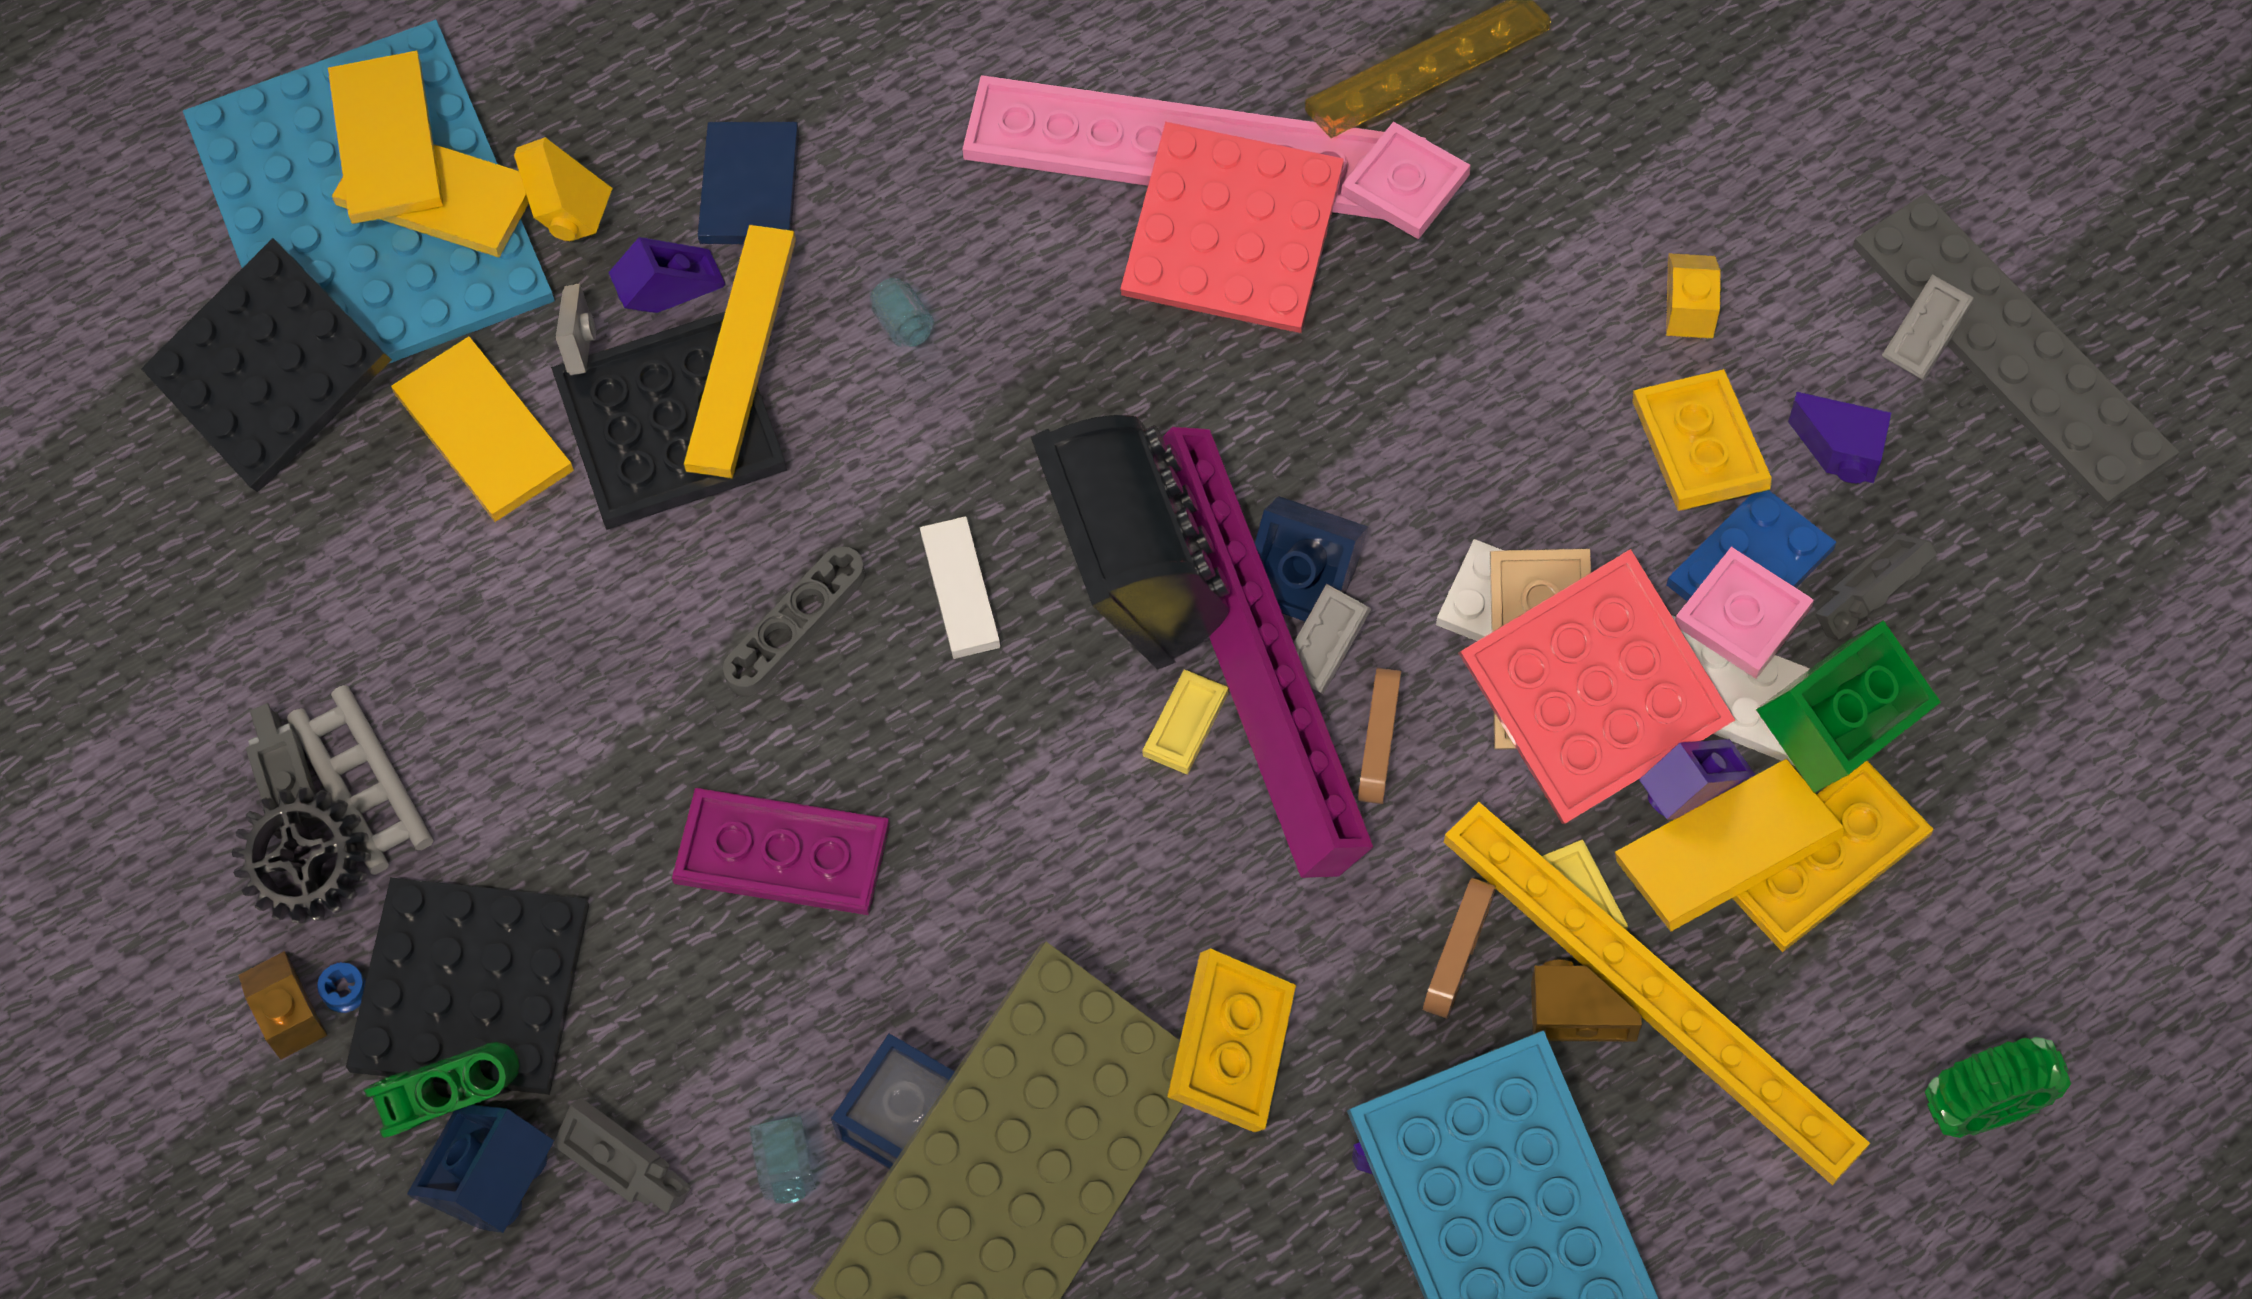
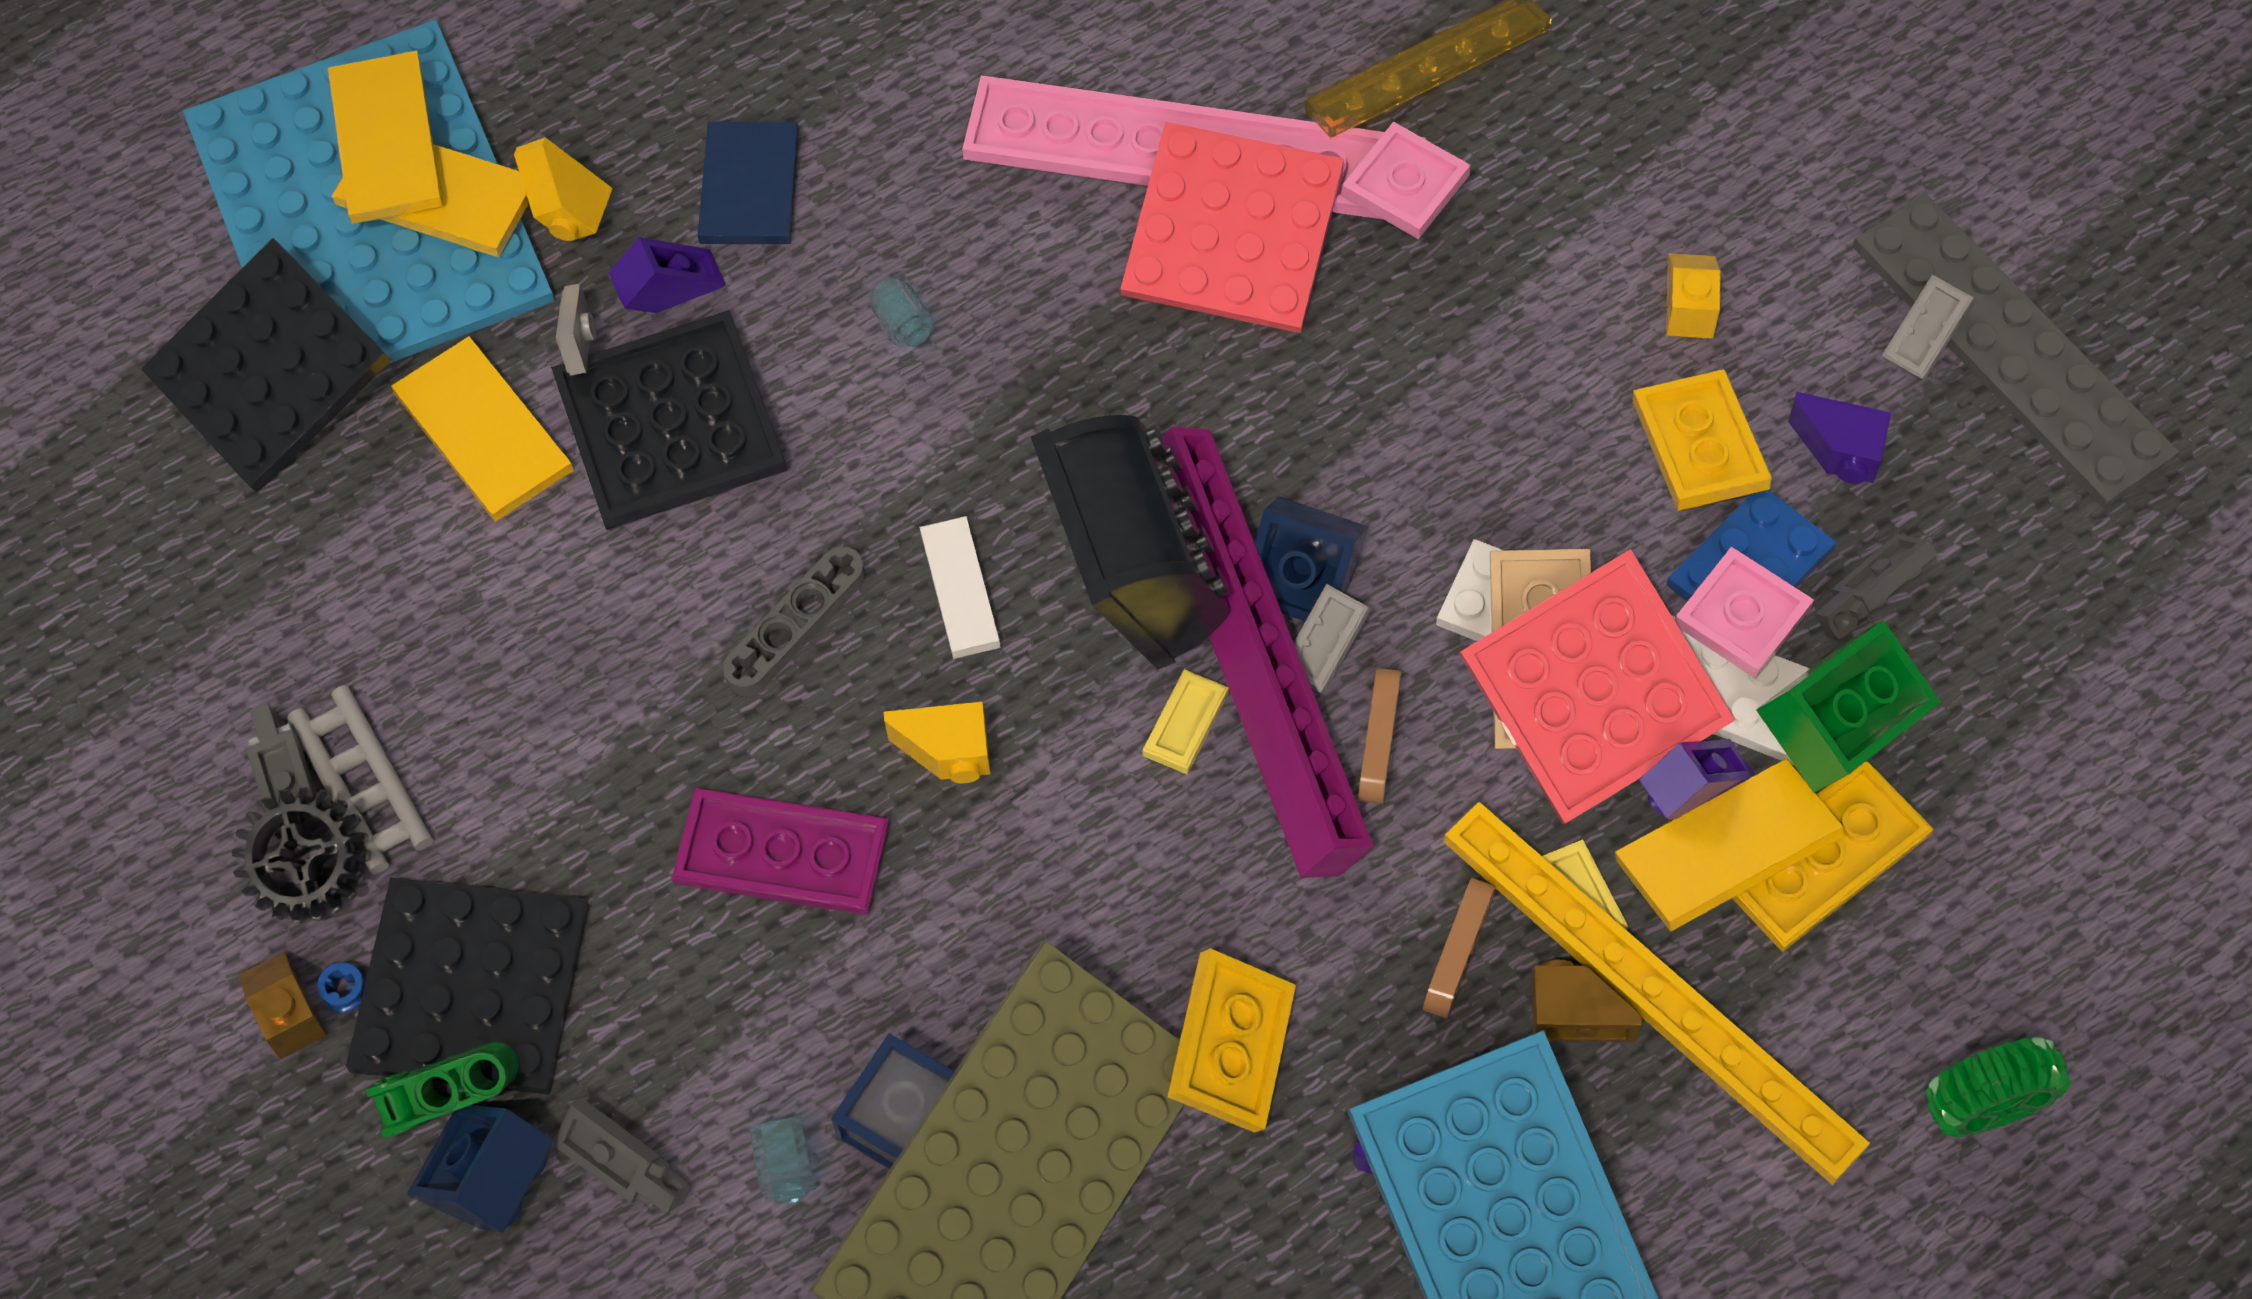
yellow tile [684,225,796,478] -> none
none -> yellow slope [884,702,990,784]

